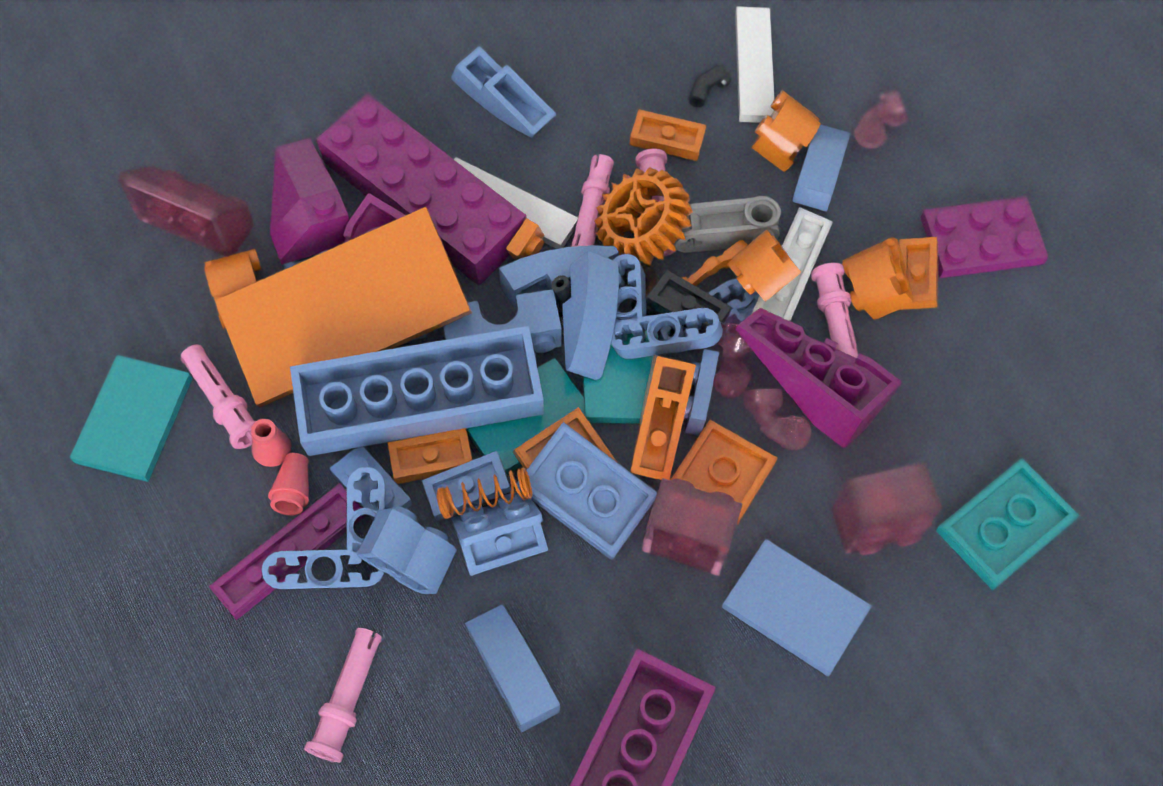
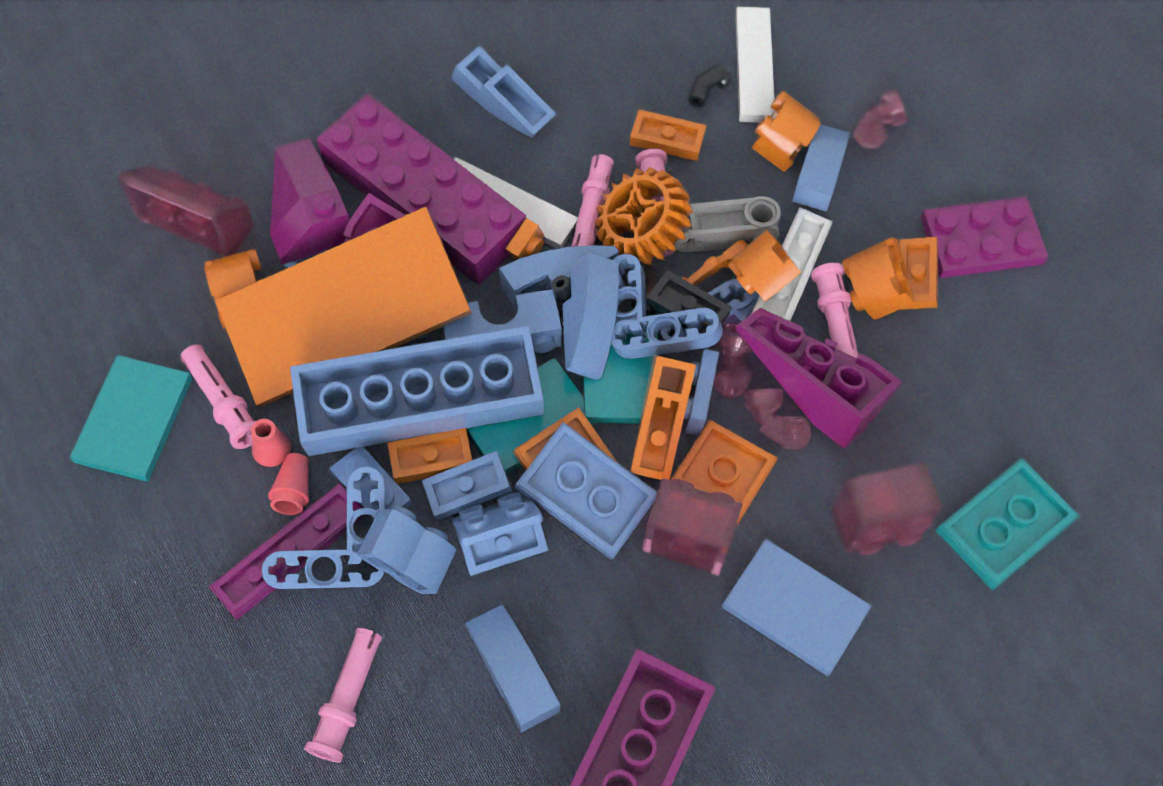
orange piece [437,467,532,519] -> none

